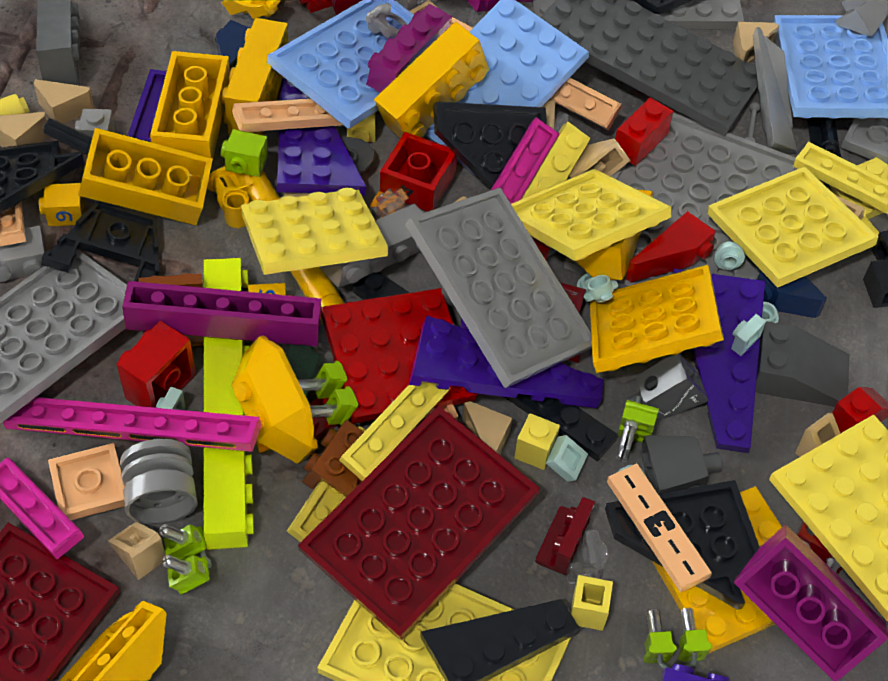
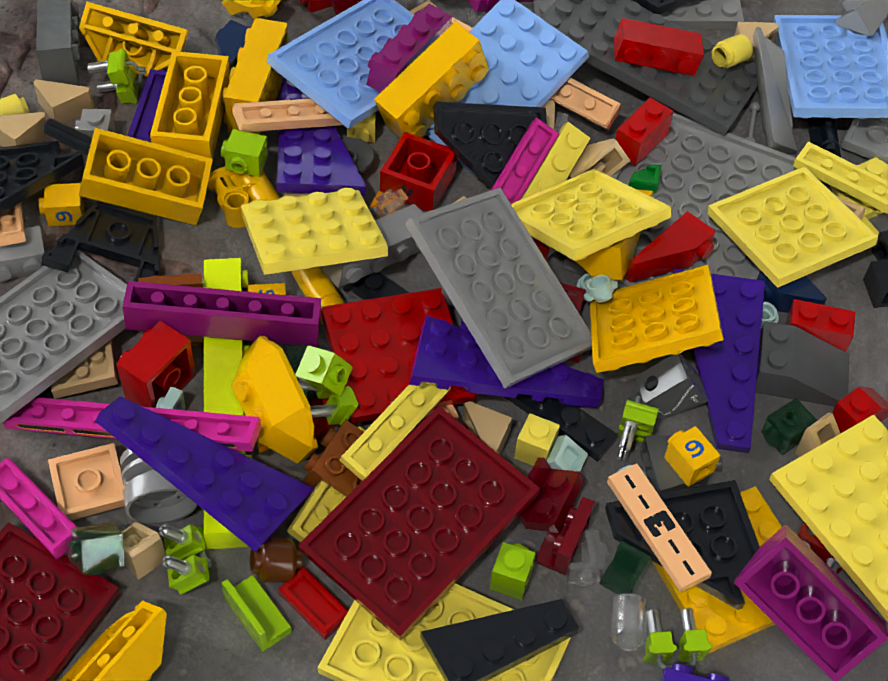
light grey piece [366,3,407,39] -> none
light yellow brick [570,575,613,631] -> none
light aqua plate [714,241,745,270] -> none
light aqua plate [731,314,766,356] -> none
none -> tan plate [51,338,118,399]
none -> brick [67,522,124,575]
none -> yellow wedge [79,2,189,77]
none -> lime piece [87,49,147,104]
none -> dark purple wing [95,396,314,552]
none -> lime panel [221,575,292,652]
none -> reddish brown head [249,537,302,583]
none -> red tile [278,567,348,640]
none -> lime brick [295,345,353,397]
none -> lime brick [490,542,536,600]
none -> dark red bracket [518,457,585,533]
none -> clear green panel [599,541,651,601]
none -> clear brick [611,594,647,651]
none -> red brick [613,18,704,76]
none -> green tile [628,165,662,193]
none -> yellow brick [664,426,721,487]
none -> light yellow brick [712,34,753,68]
none -> clear green brick [761,398,818,455]
none -> red brick [785,299,856,352]

